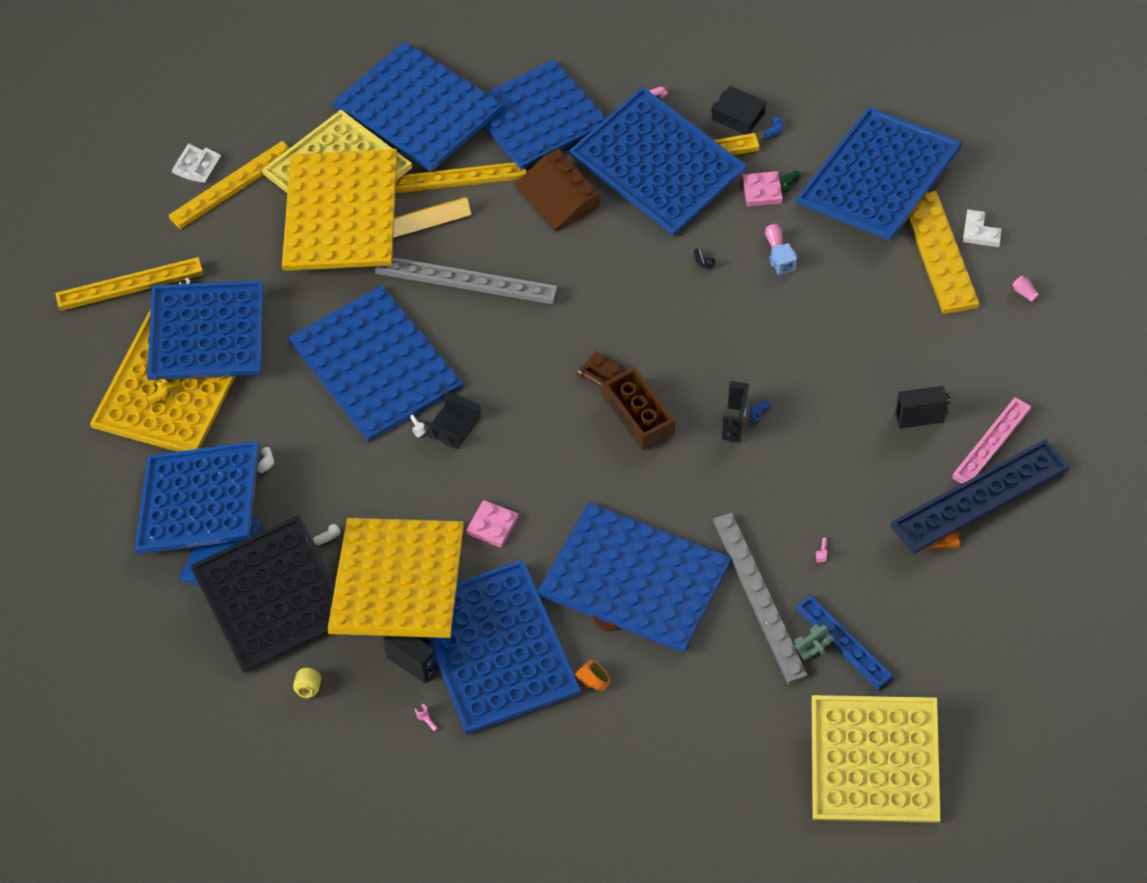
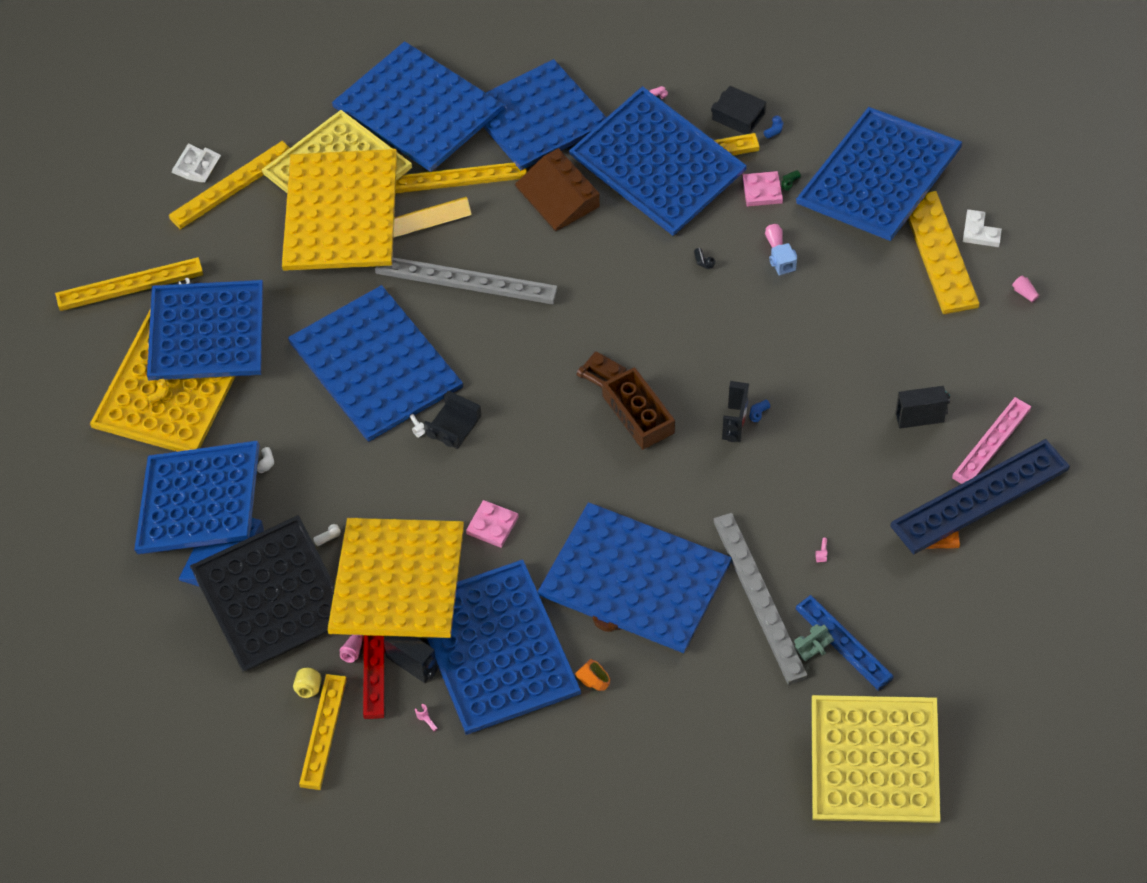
none -> yellow plate [299,674,347,790]
none -> bright pink cone [340,635,363,663]
none -> red plate [363,635,385,719]

